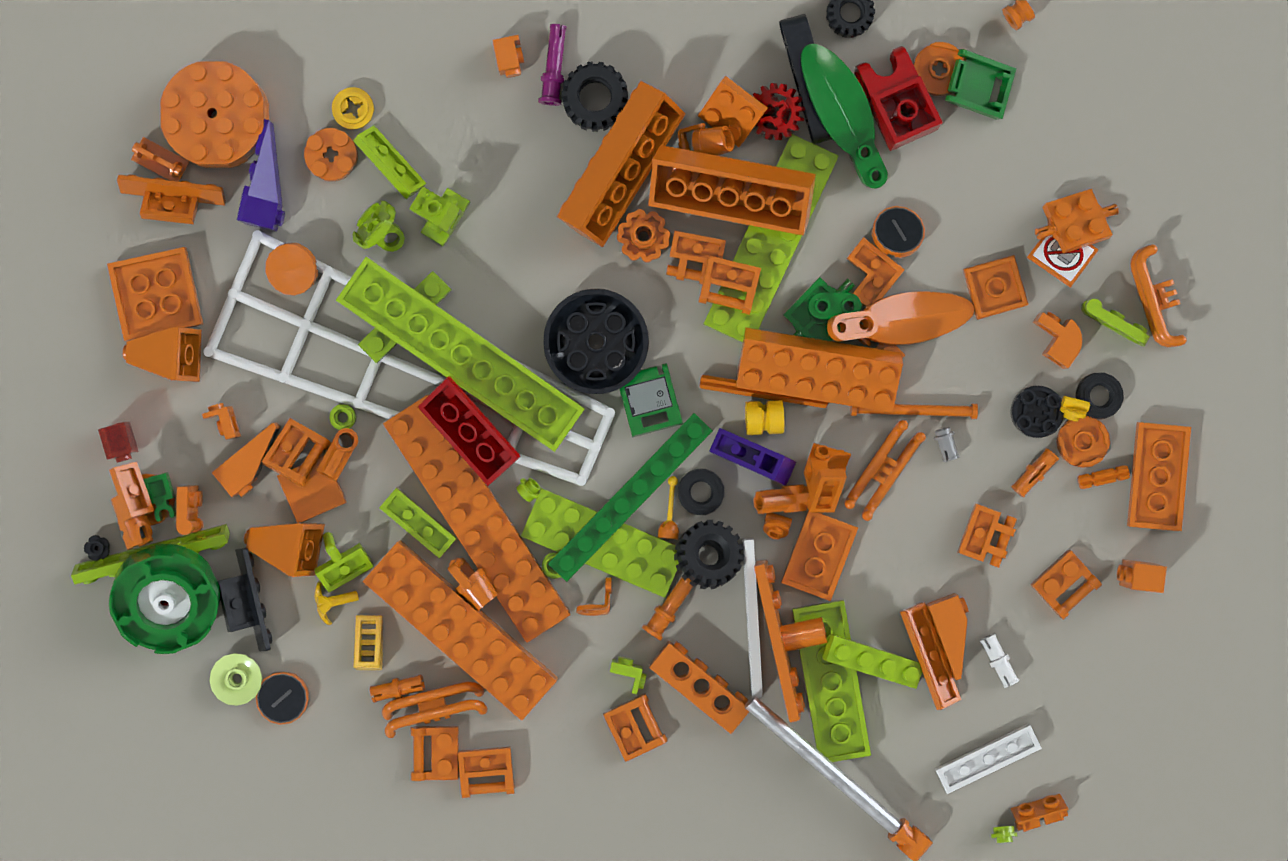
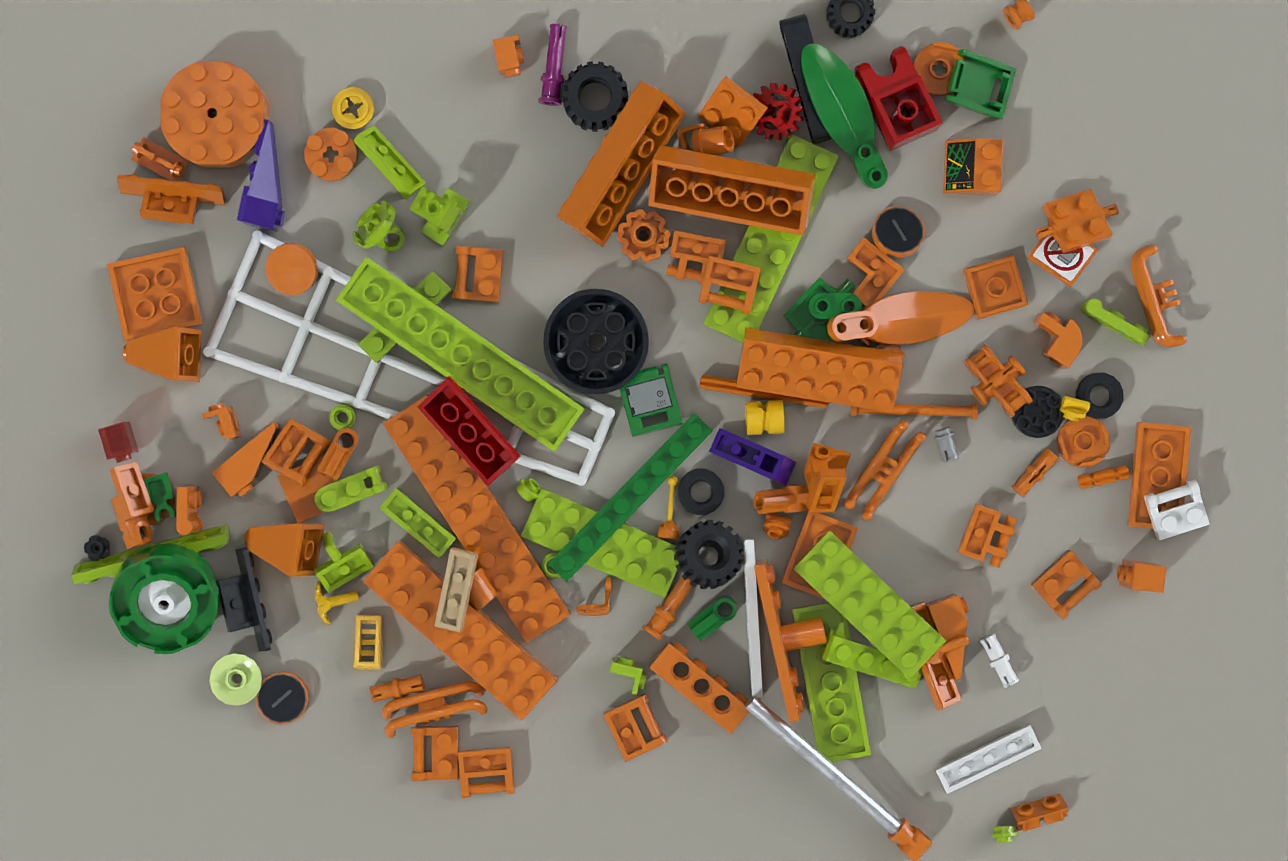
none -> lime plate [314,465,389,513]
none -> tan plate [435,547,478,632]
none -> orange plate [452,246,503,303]
none -> green piece [687,595,737,641]
none -> lime plate [794,531,946,679]
none -> orange bar [927,635,970,665]
none -> slope [943,138,1003,196]
none -> orange axle [963,344,1032,418]
none -> white plate [1144,479,1210,540]

